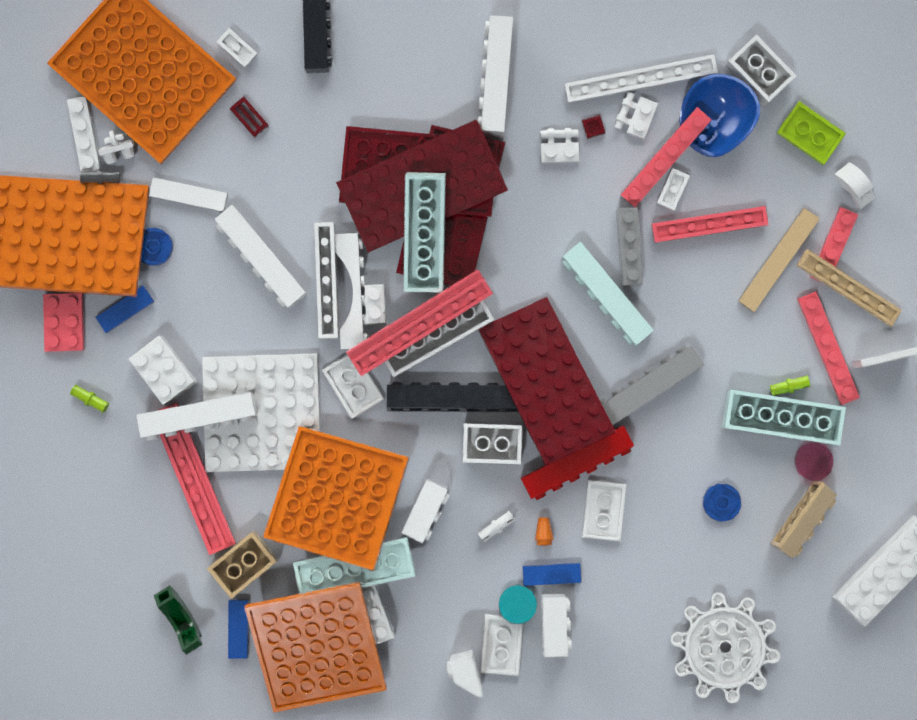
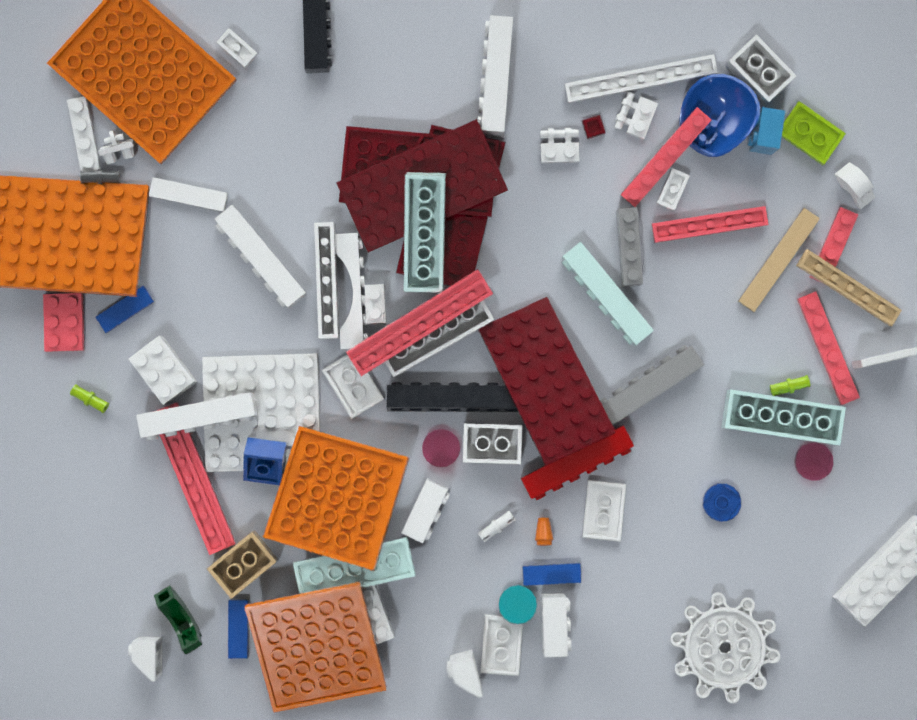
blue tile [141,228,173,266] -> none
dark red tile [229,96,269,138] -> none
tan slope [770,481,837,558] -> none
none -> white slope [129,637,162,681]
none -> blue slope [243,437,286,485]
none -> clear pink tile [422,429,460,467]
none -> dark azure brick [747,107,785,155]

